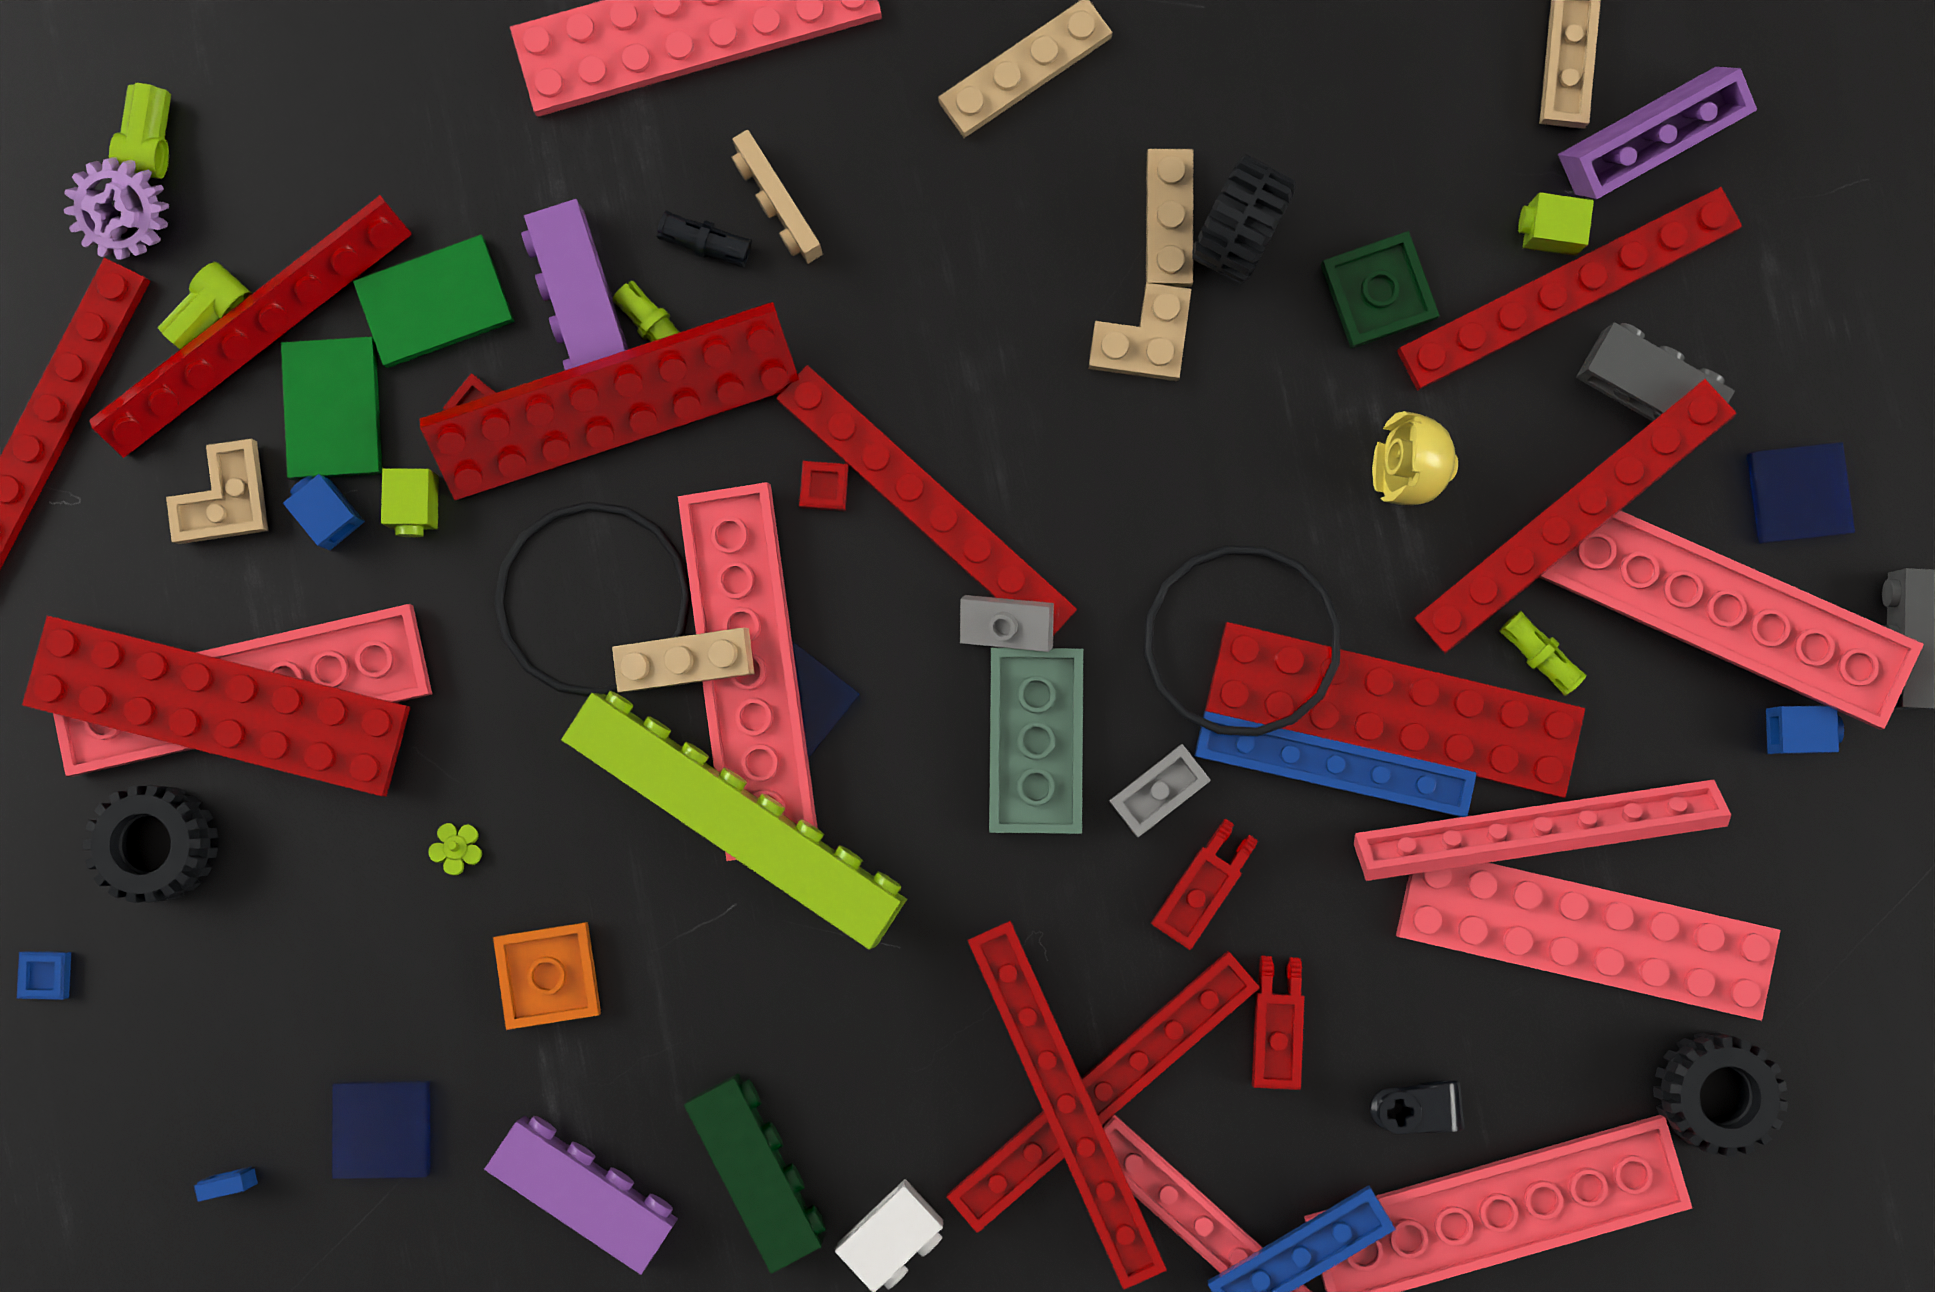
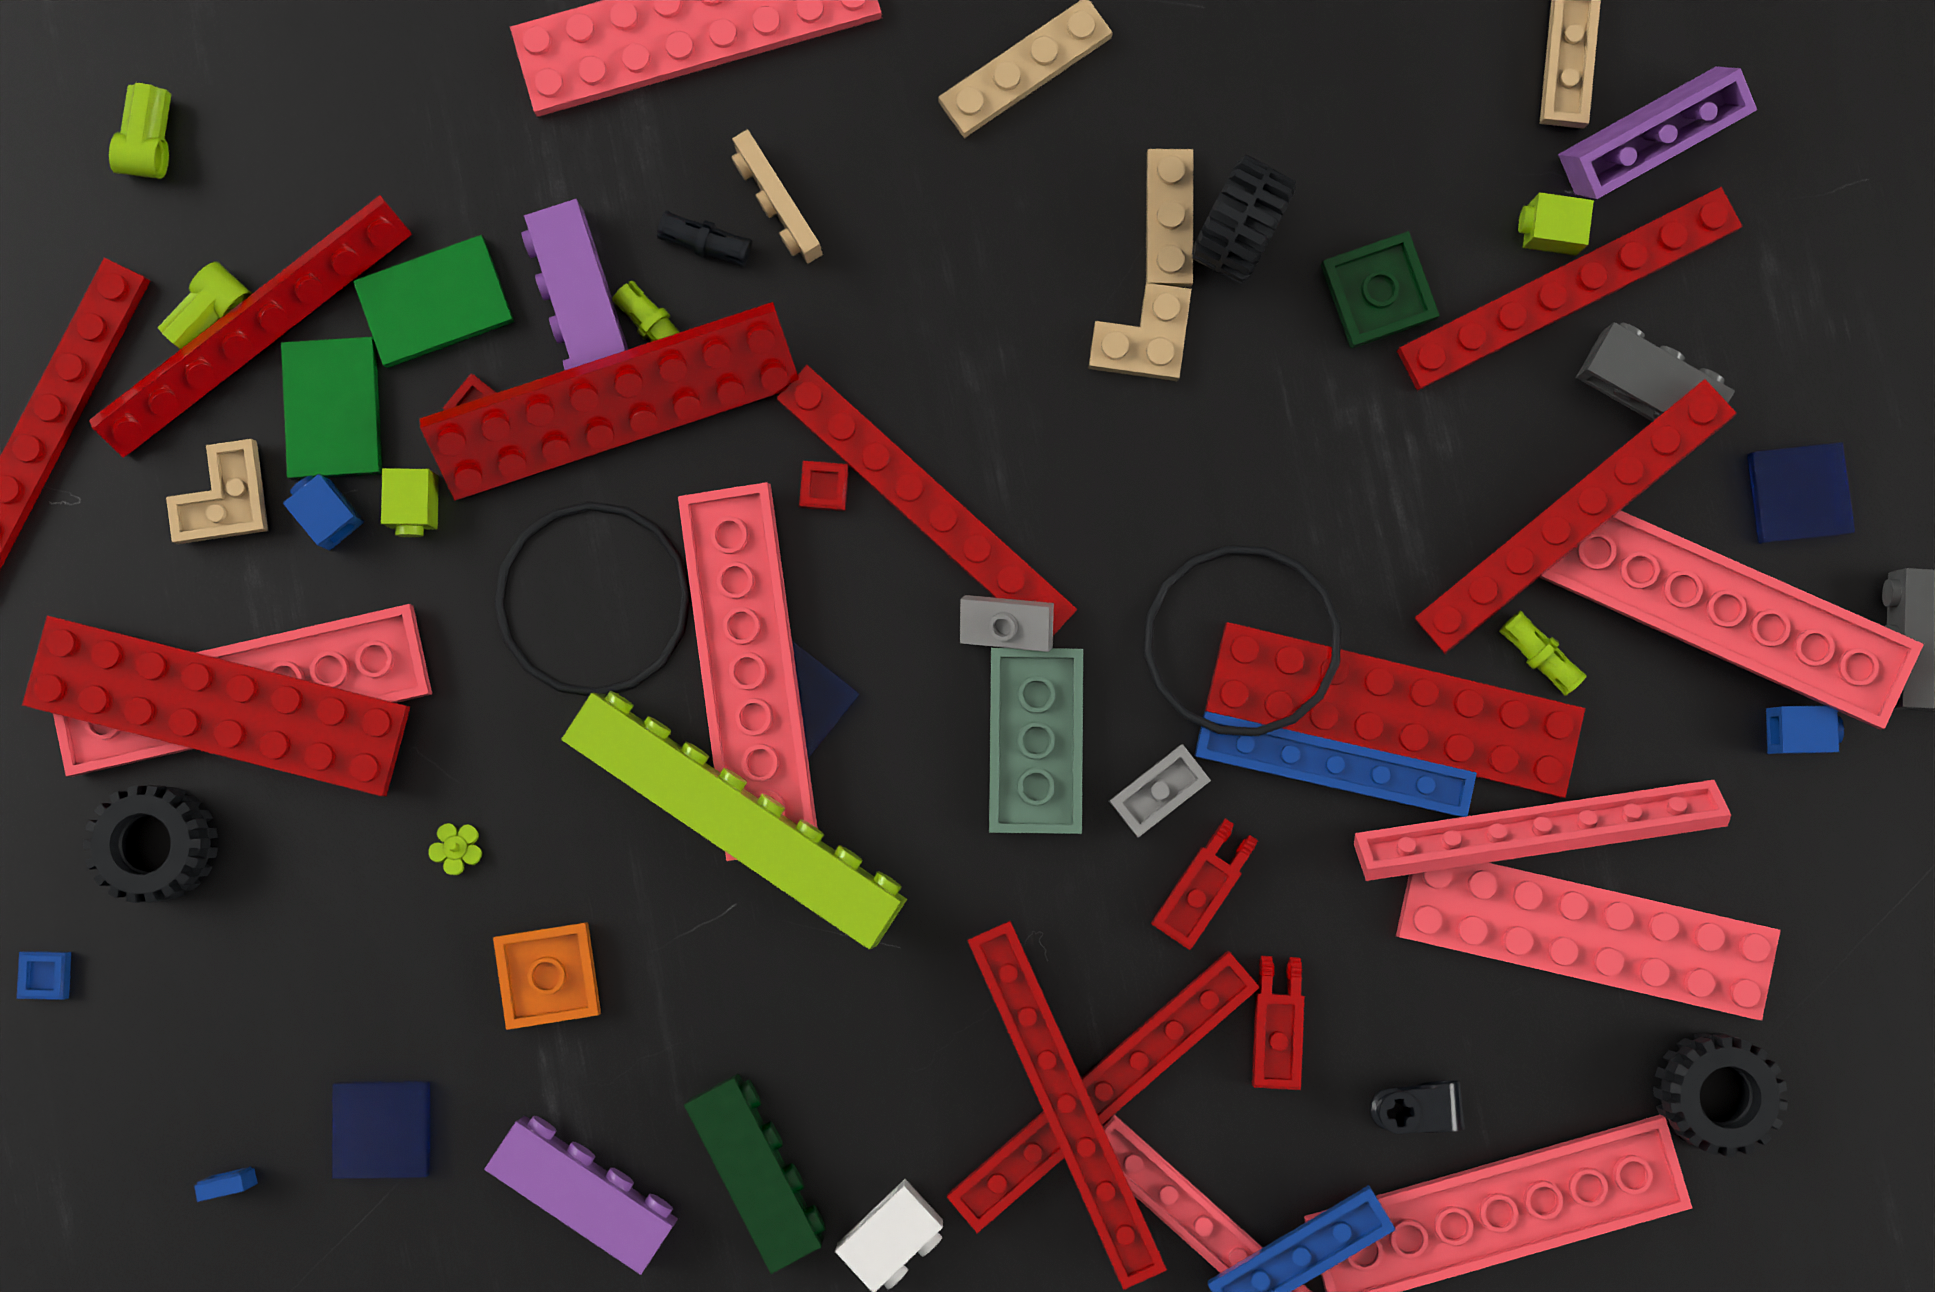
lavender gear [64,157,169,259] -> none
tan plate [612,628,754,693] -> none
light yellow cylinder [1372,411,1458,505] -> none

